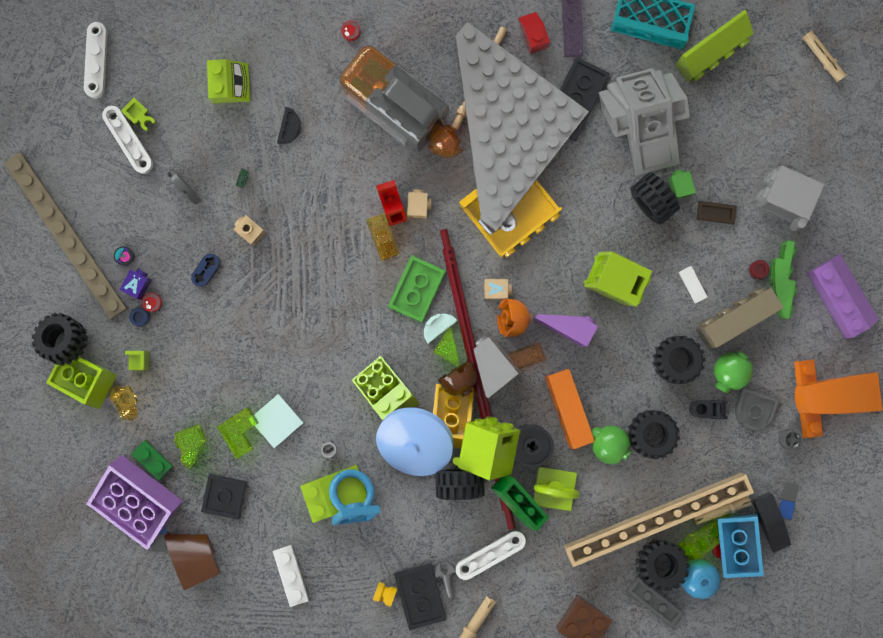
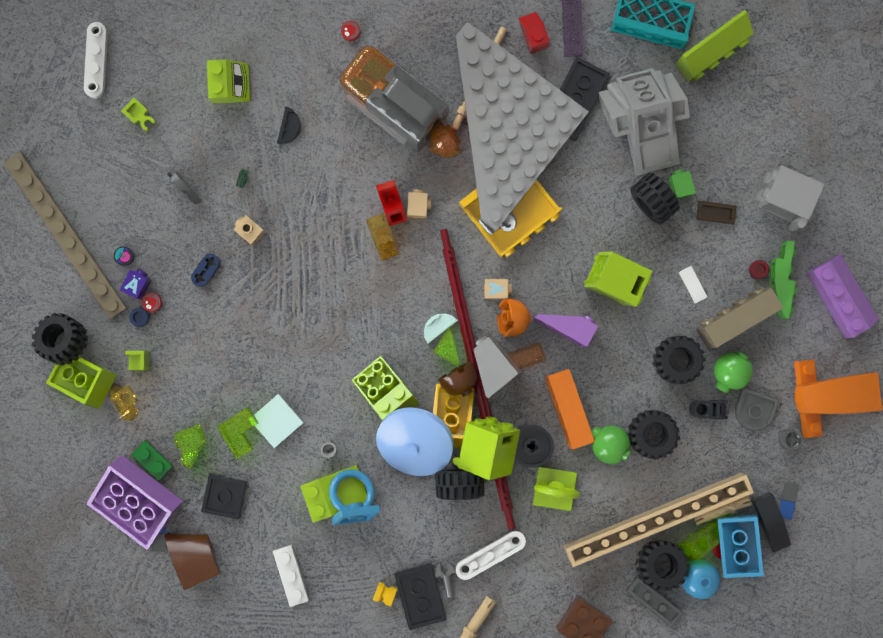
white plate [102,106,153,174] -> none
bright green tile [388,255,446,323] -> none
green brick [491,476,549,532] -> none
tan pin [802,31,847,83] -> none

